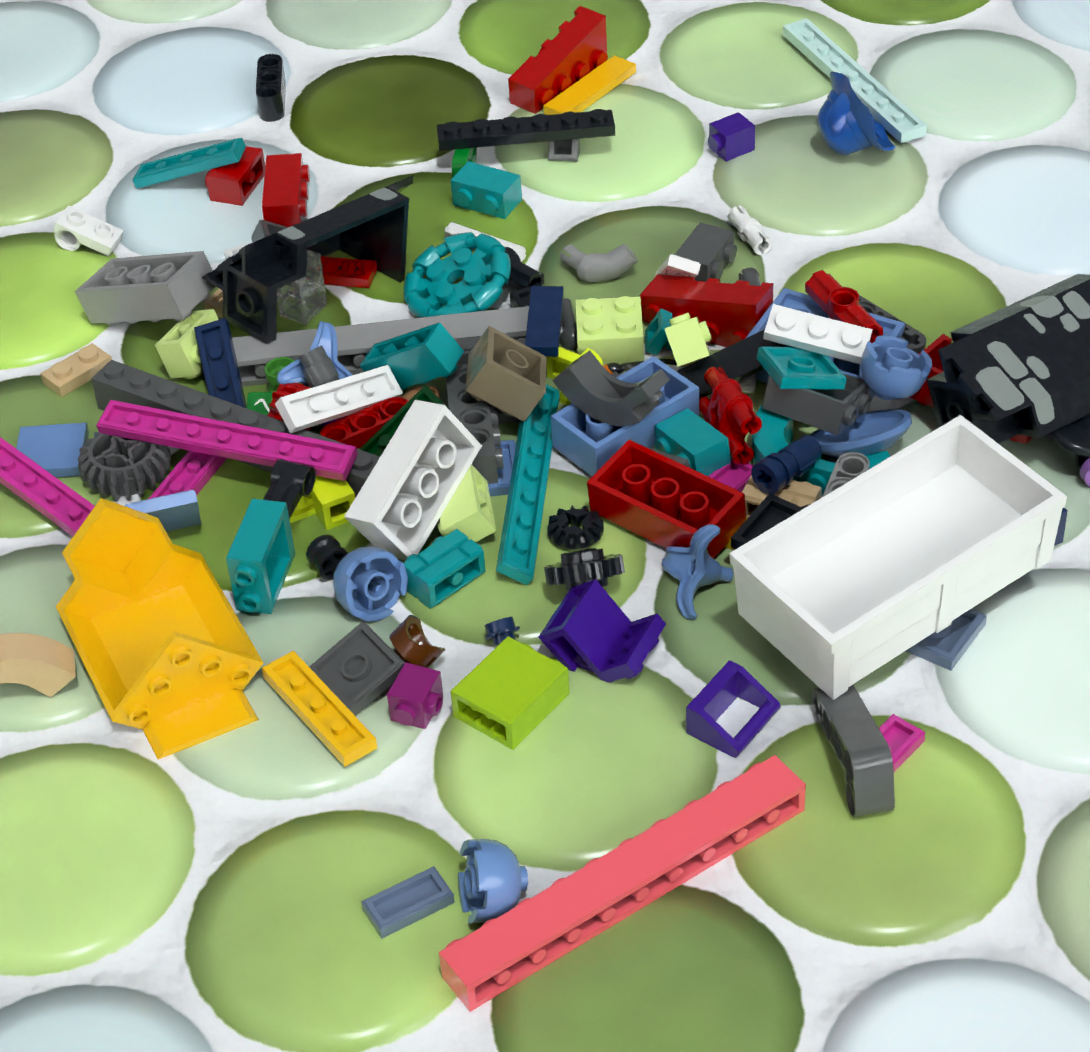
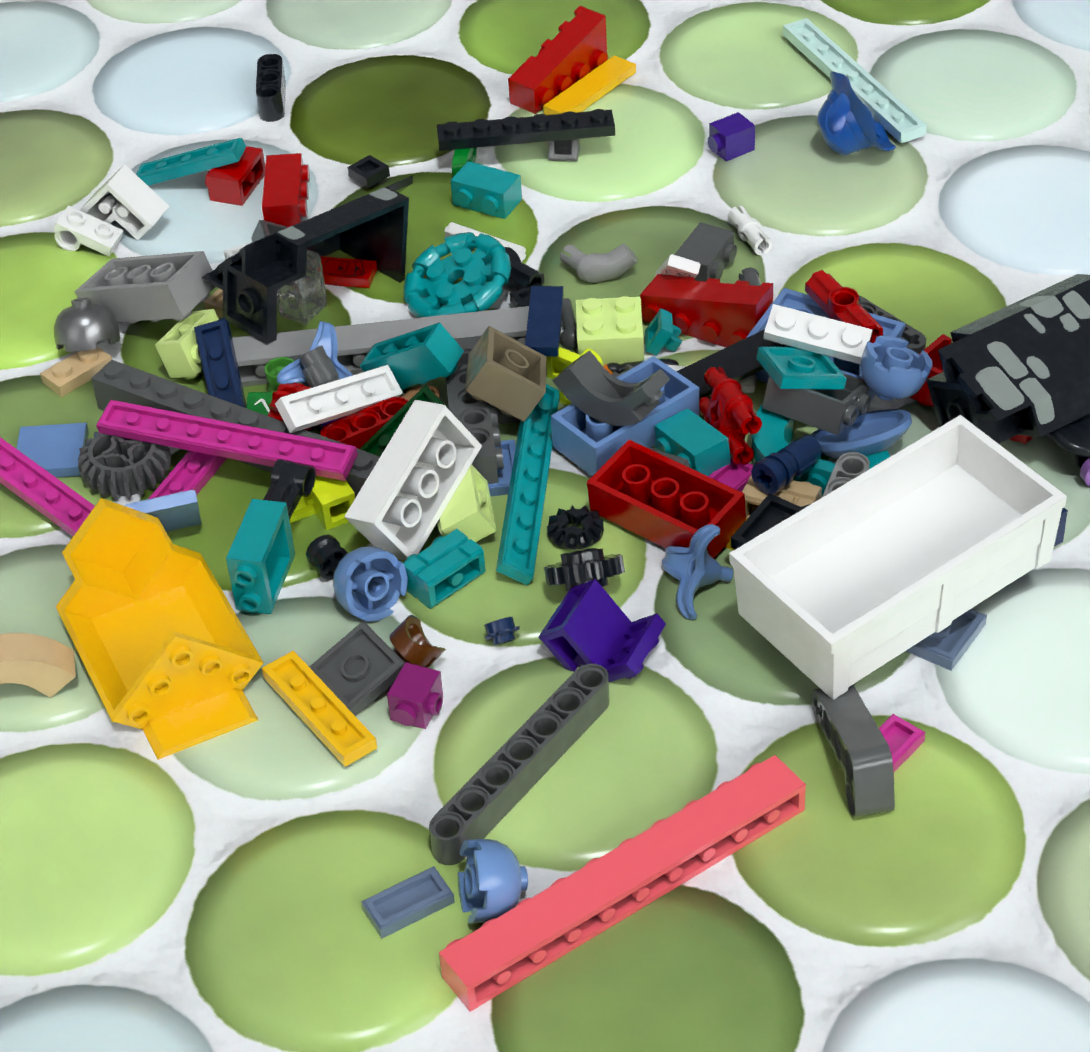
lime brick [450,636,570,750] -> none
yellowish green brick [664,313,712,367] -> none
dark purple tile [686,660,781,758] -> none
none -> flat silver cylinder [54,297,120,352]
none -> white brick [80,164,169,240]
none -> black plate [347,155,390,188]
none -> dark grey beam [429,664,610,865]

